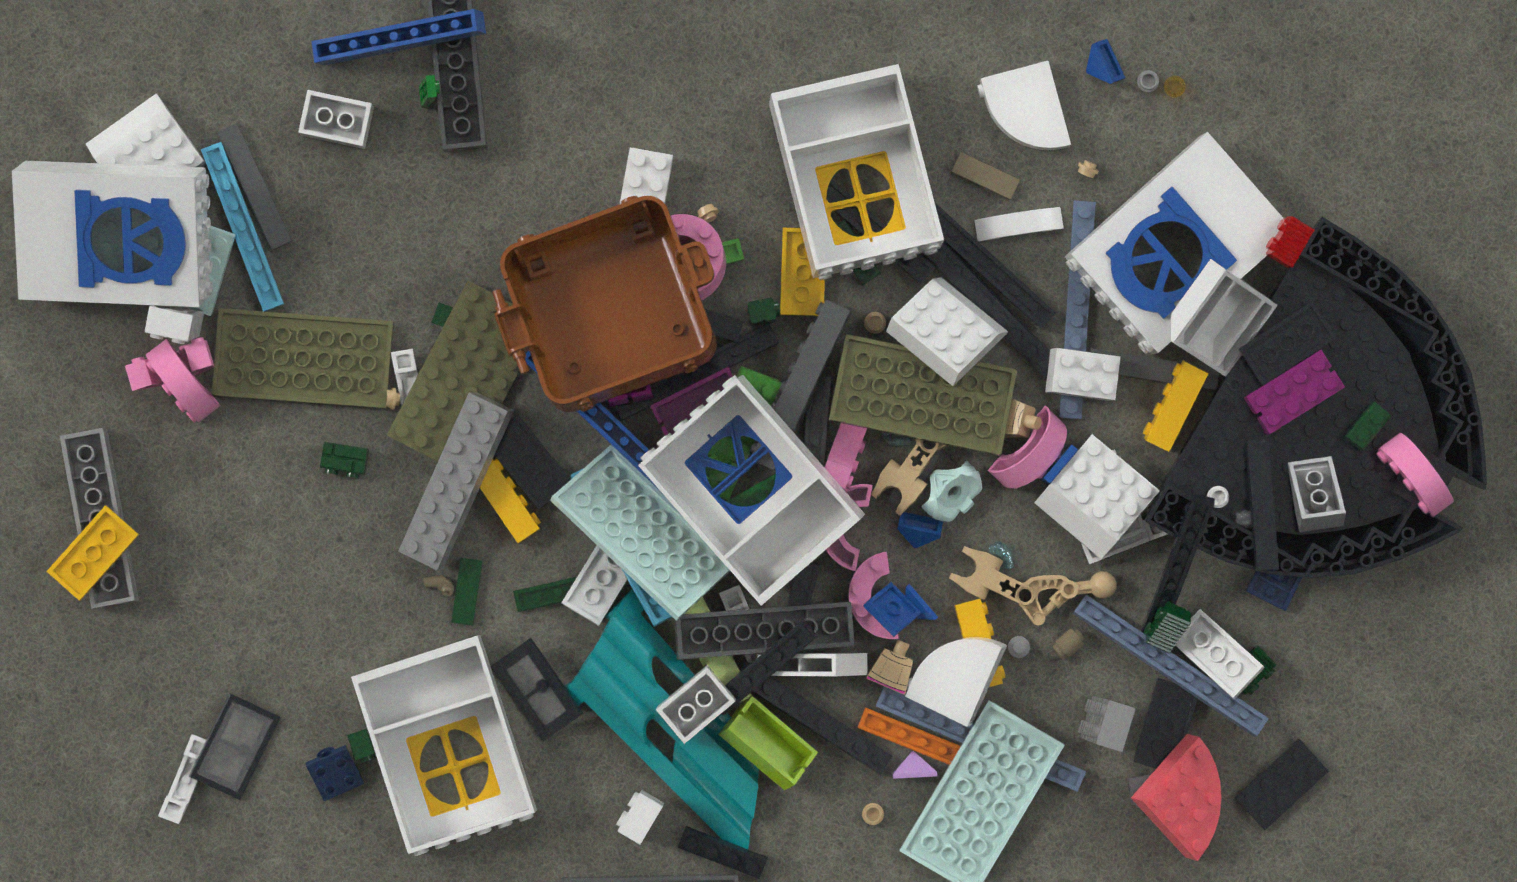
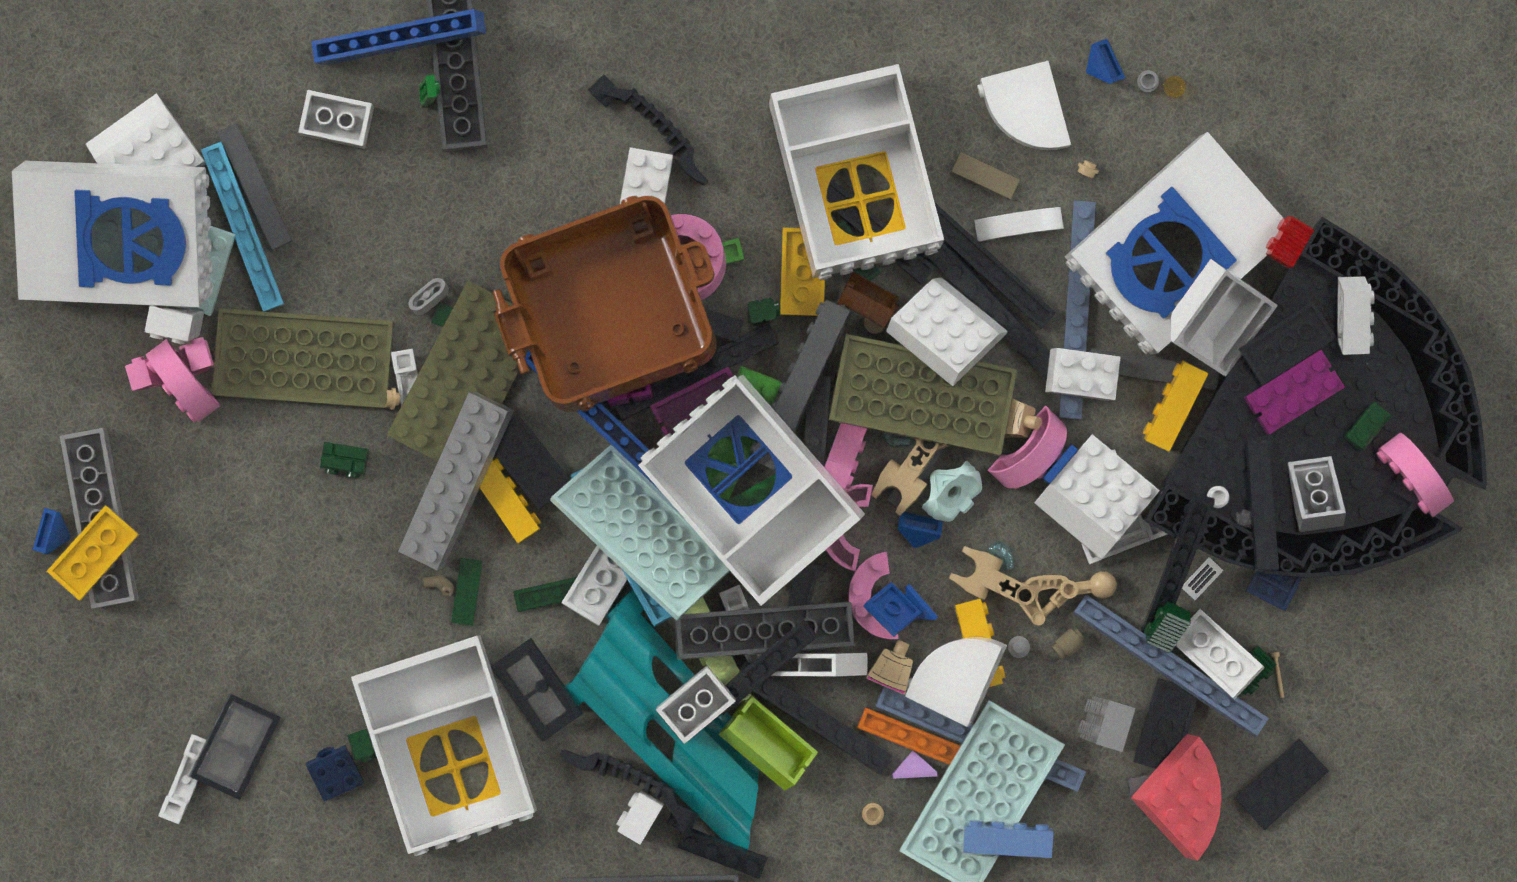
tan plate [697,204,719,223] -> none
none -> blue slope [32,508,71,554]
none -> light grey plate [409,278,449,315]
none -> black piece [560,749,699,834]
none -> black piece [588,74,708,186]
none -> reddish brown window [837,272,899,329]
none -> medium blue brick [963,820,1053,858]
none -> white sticker [1182,557,1223,600]
none -> tan piece [1270,652,1284,698]
none -> white brick [1337,277,1374,355]

